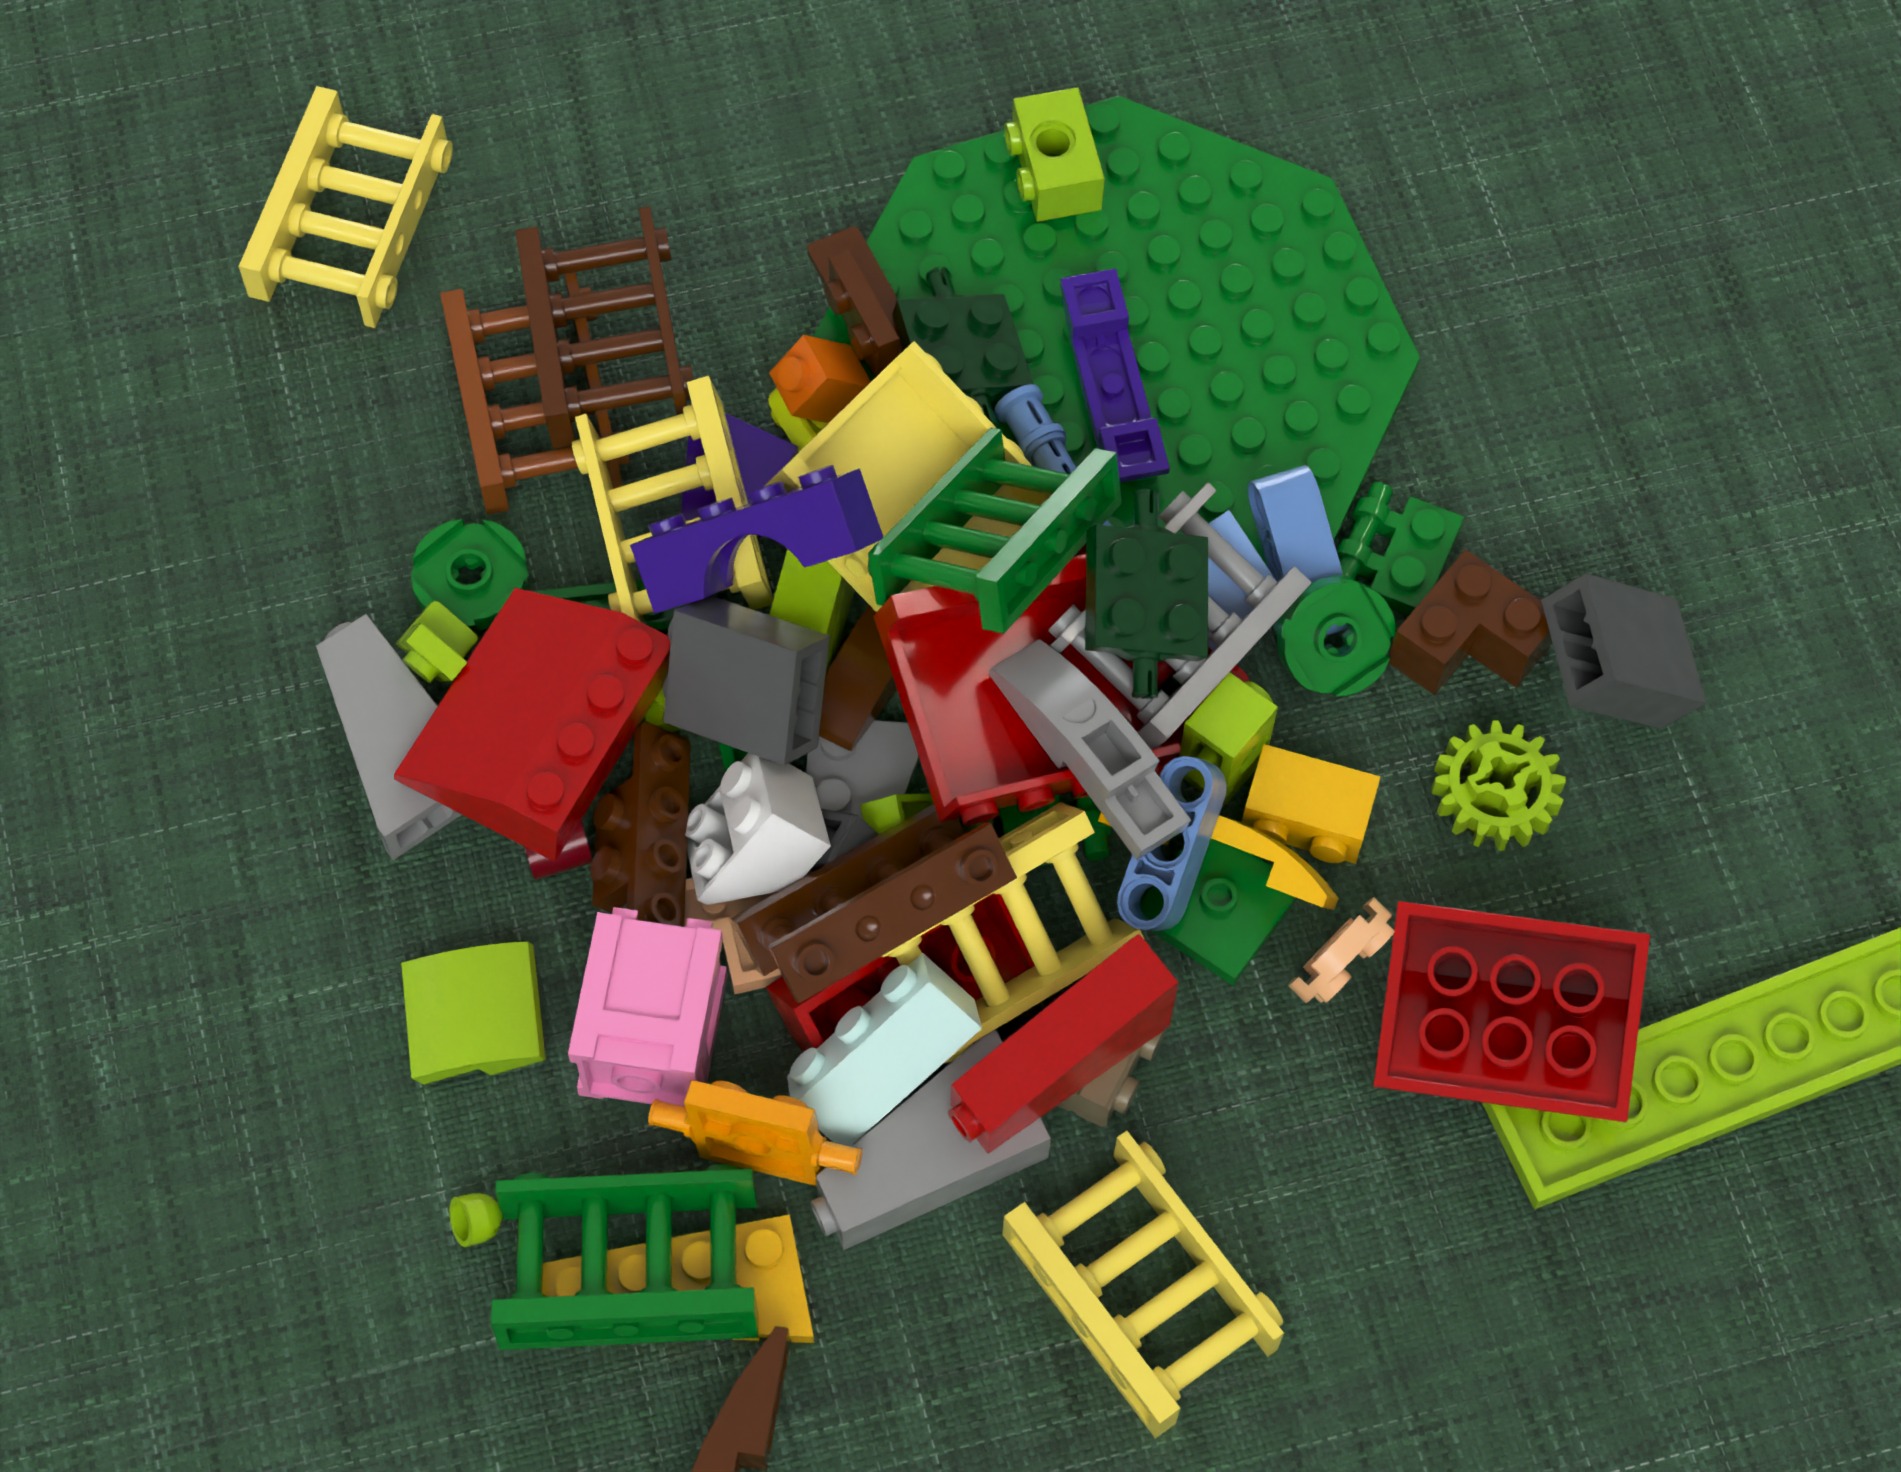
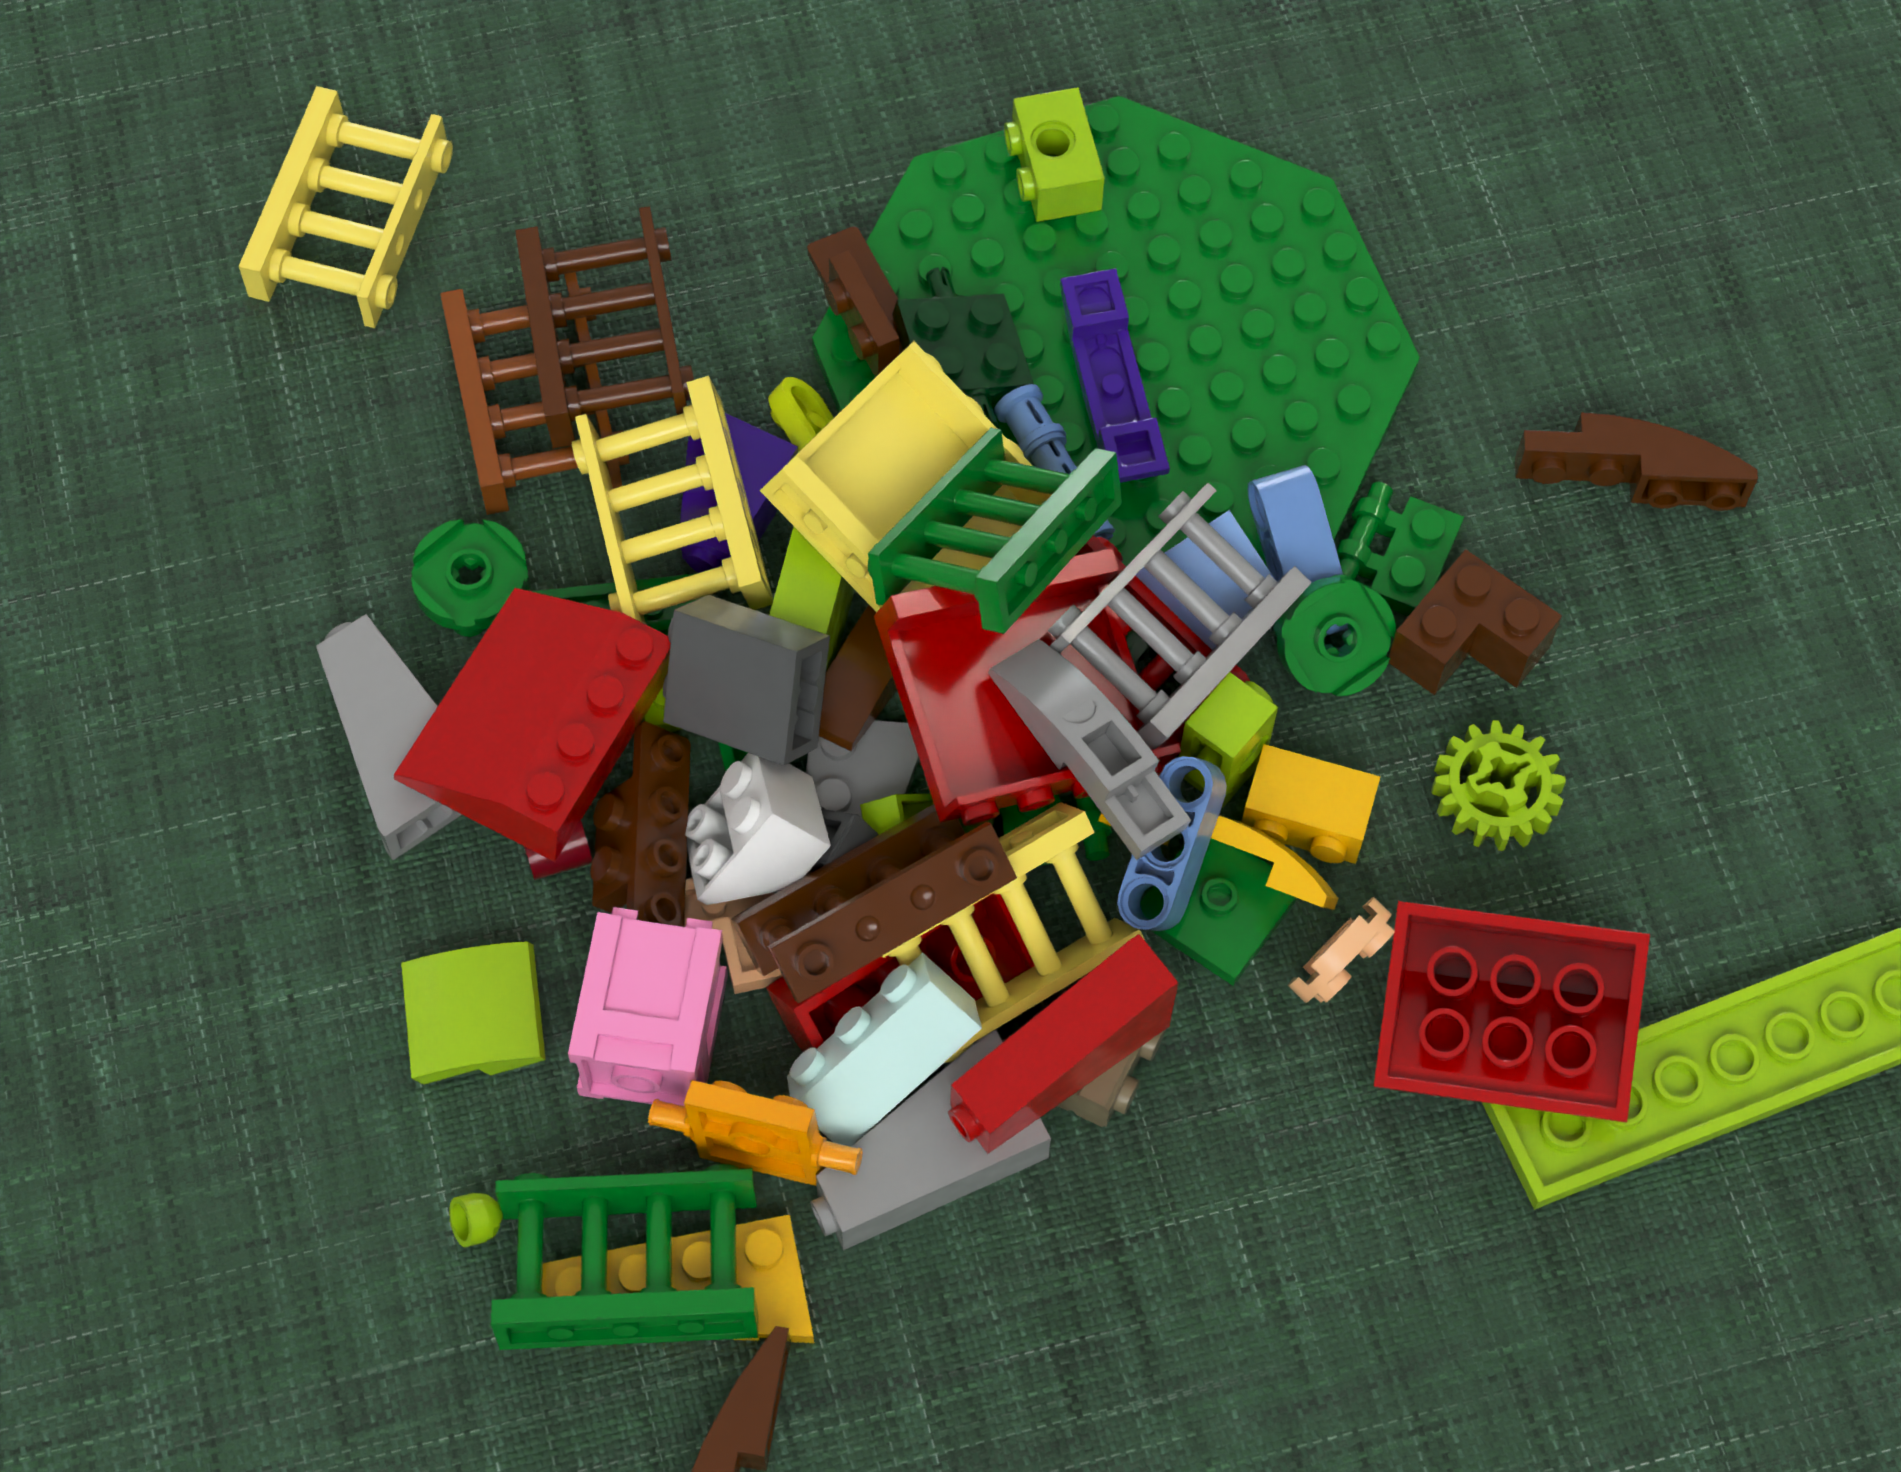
lime bracket [395,601,478,683] -> none
dark purple arch [630,465,883,614] -> none
orange brick [769,335,871,423] -> none
light yellow fence [1002,1131,1284,1439] -> none
dark green plate [1085,489,1208,699] -> none
dark grey brick [1541,573,1707,728] -> none
none -> reddish brown slope [1515,412,1758,511]

